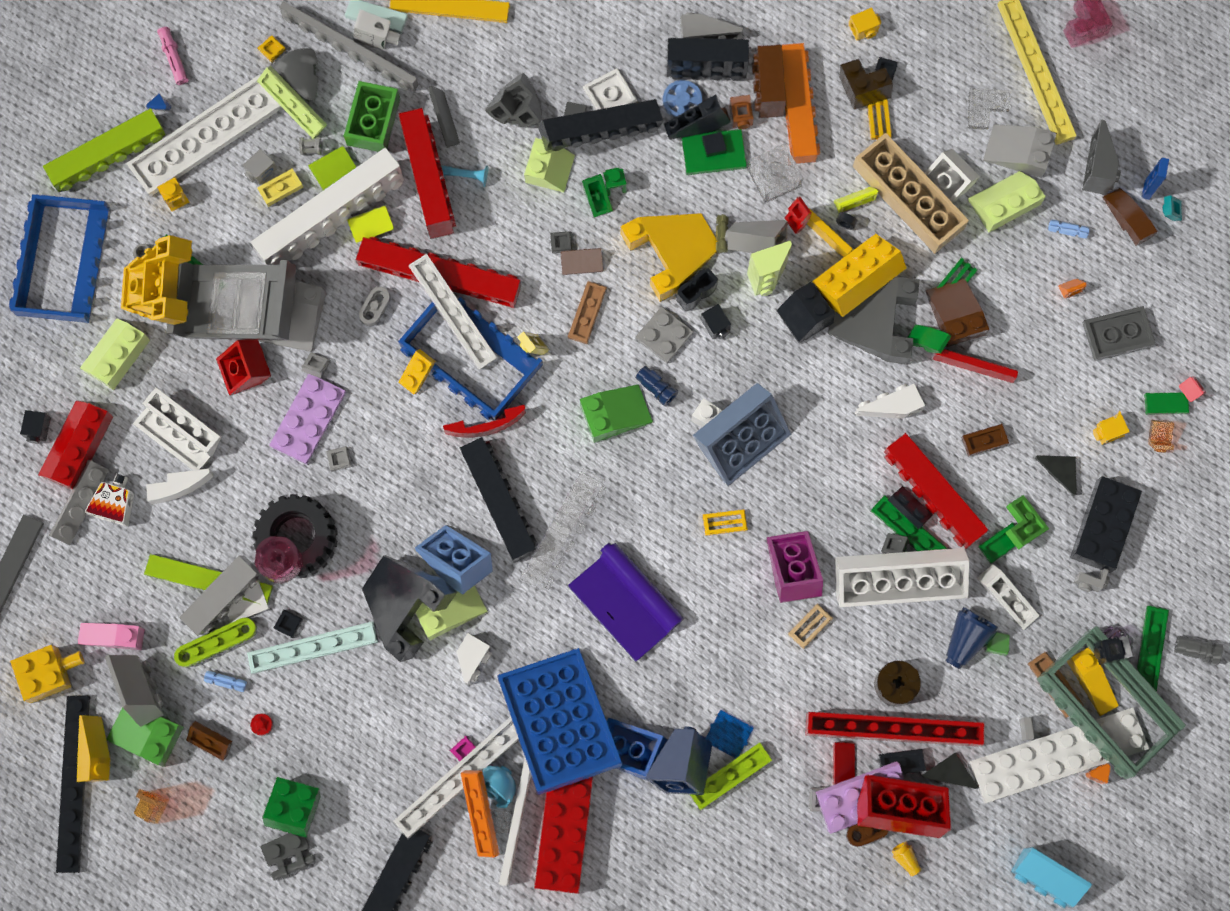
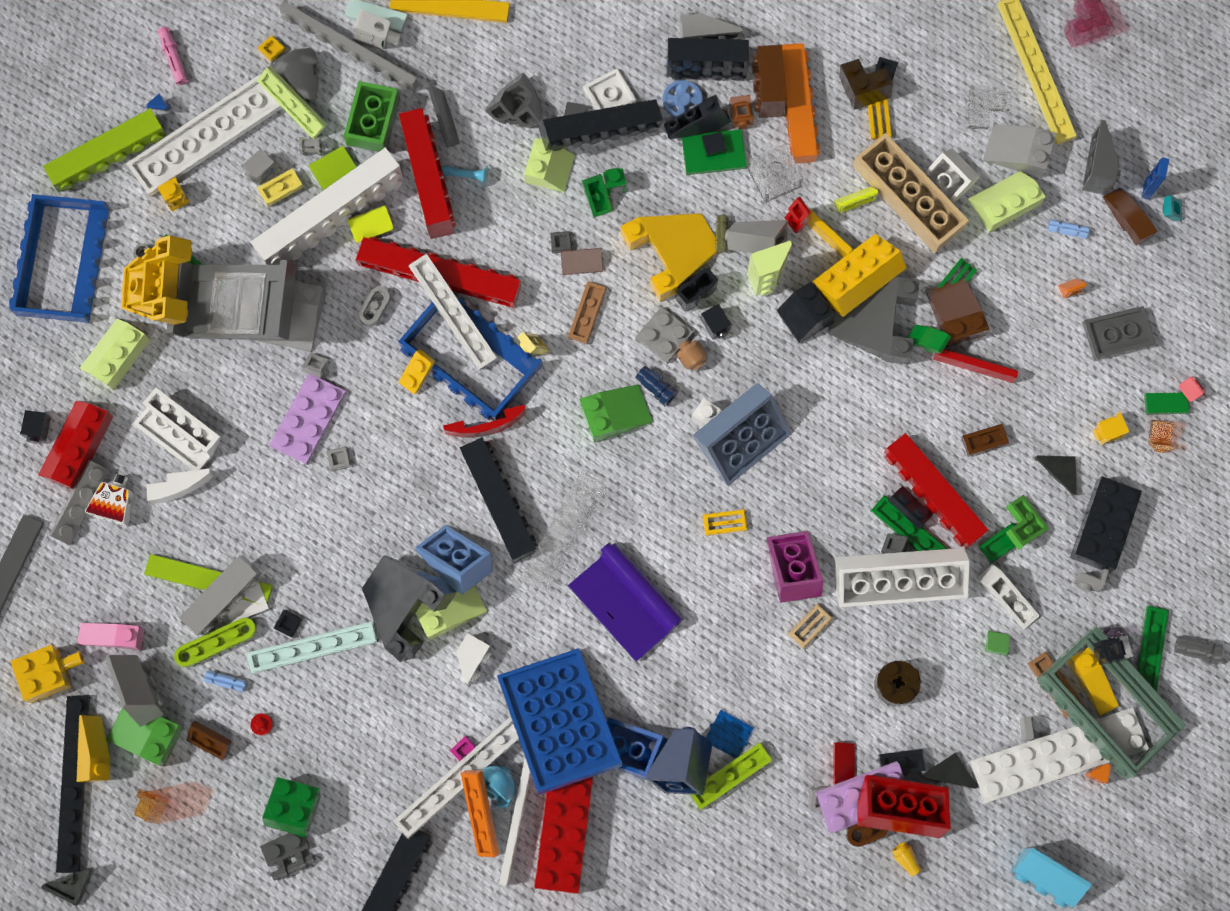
red slope [216,339,271,396] -> none
black tyre [252,494,338,579] -> none
clear pink brick [255,536,303,584] -> none
red brick [805,712,984,747] -> none
black tile [836,212,858,230] -> none
yellow brick [848,8,881,41] -> none
white slope [855,384,925,419] -> none
dark blue cone [945,606,998,670] -> none
none -> pearl dark grey tile [41,867,95,906]
none -> medium nougat head [677,339,707,371]

